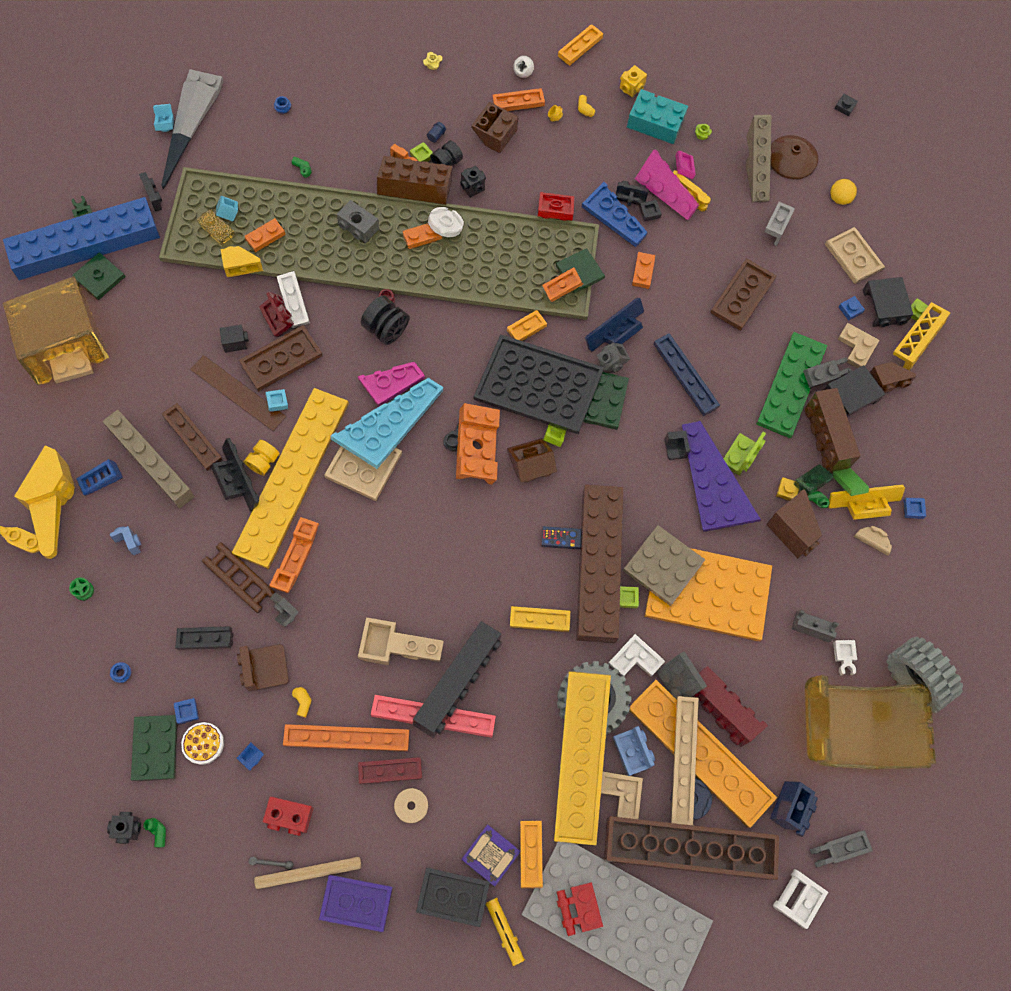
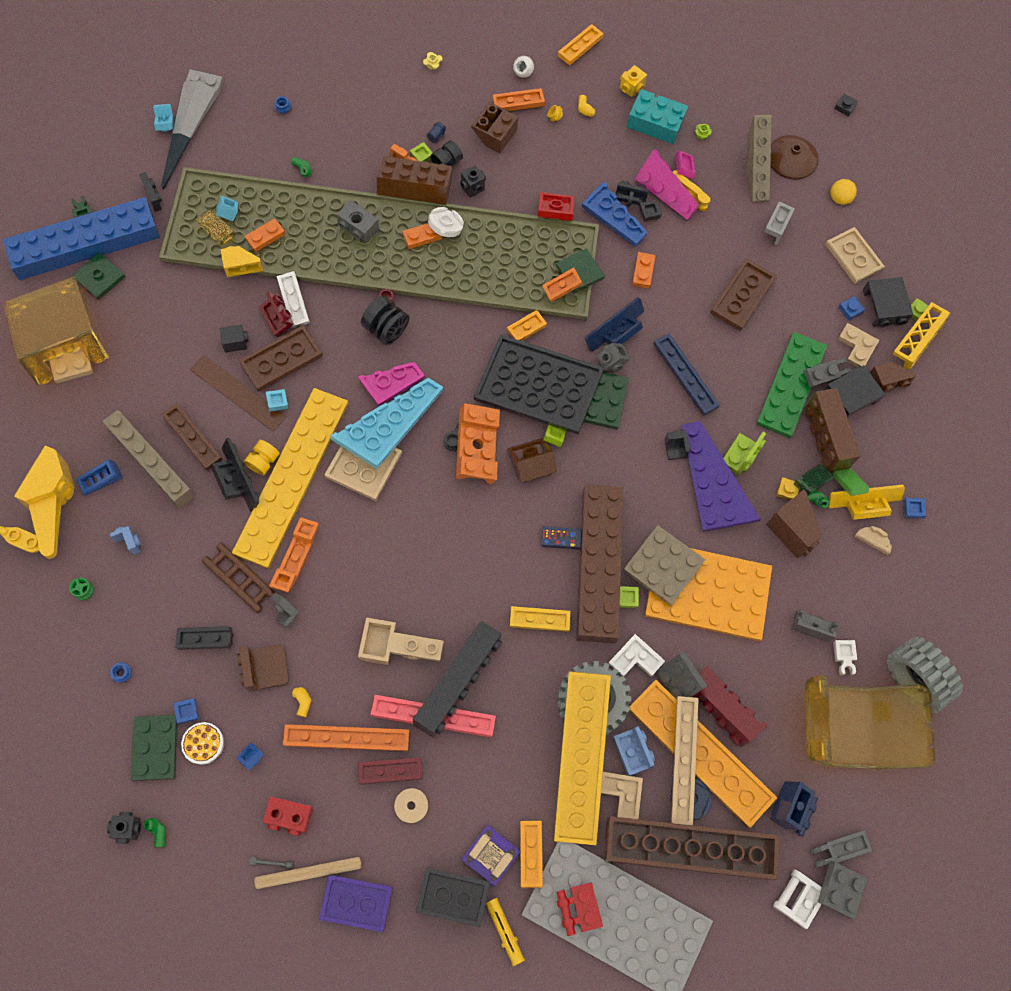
none -> dark grey plate [818,861,867,920]

